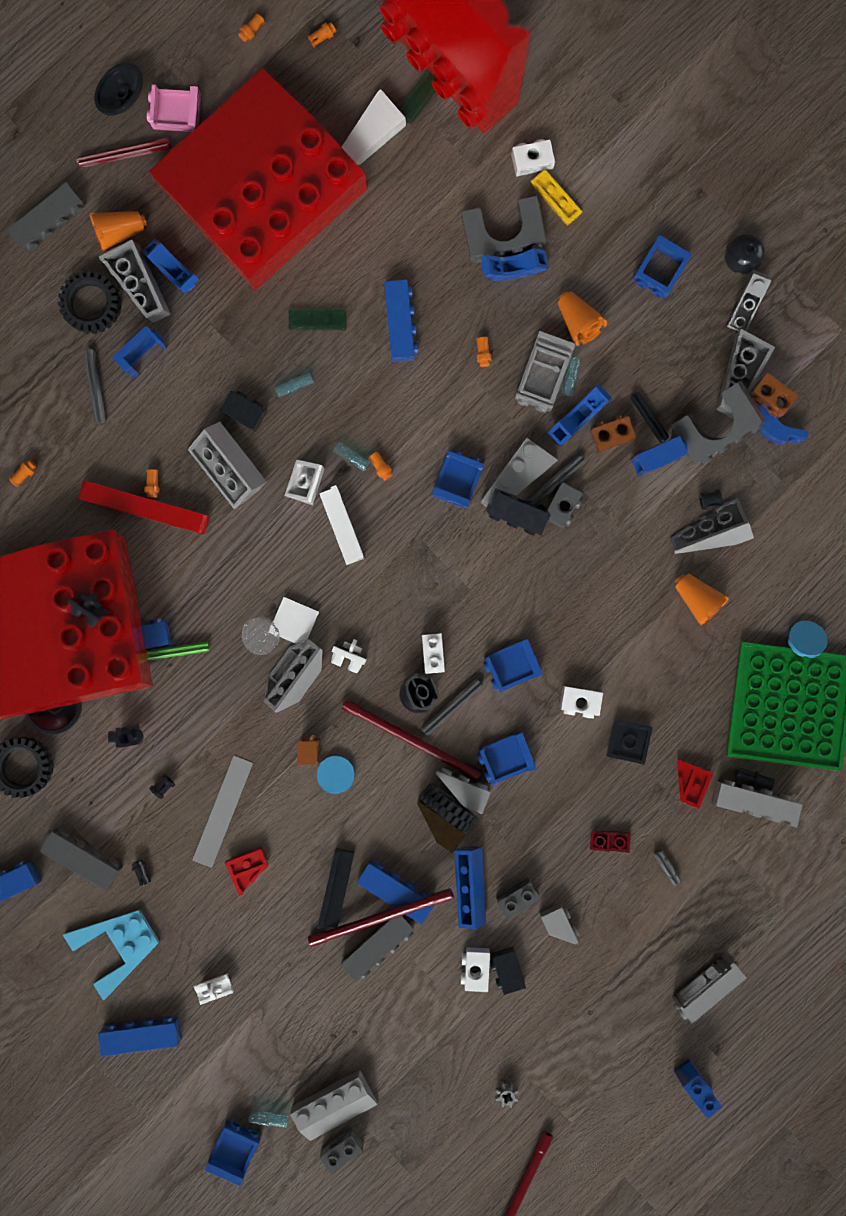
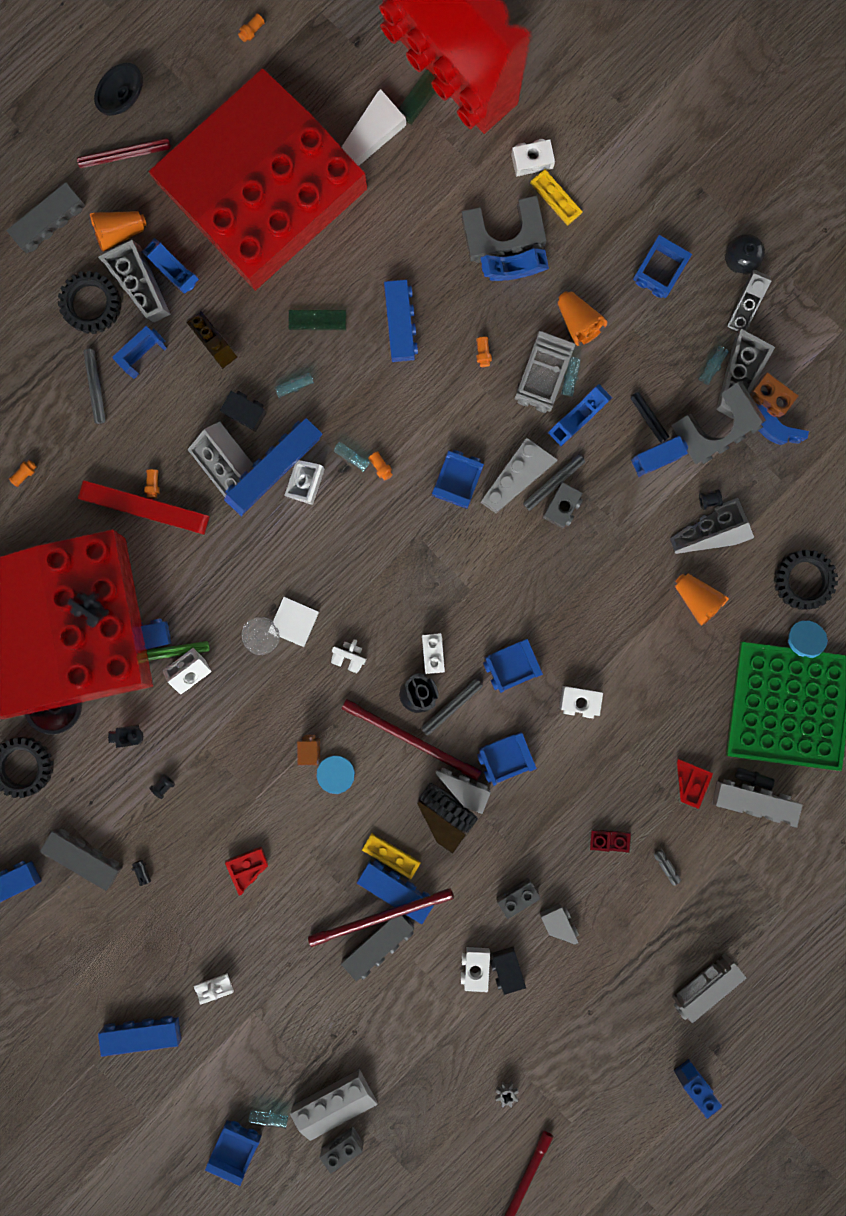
medium azure wing [63,909,160,1000] -> none
bright pink panel [147,84,201,132] -> none
light grey sticker [193,756,253,868] -> none
light grey wedge [263,639,323,712] -> none
orange animal [307,22,336,48] -> none
black fence [317,848,355,929] -> none
white fence [319,485,365,565] -> none
blue brick [454,846,486,929] -> none
black wedge [486,488,551,536] -> none
dark orange brick [590,415,636,453] -> none
black plate [606,719,653,765] -> none
none -> white brick [163,648,212,694]
none -> dark brown slope [186,311,238,369]
none -> blue brick [224,418,322,516]
none -> yellow tile [362,833,421,879]
none -> clear light blue pin [698,346,729,385]
none -> black tyre [774,550,838,610]

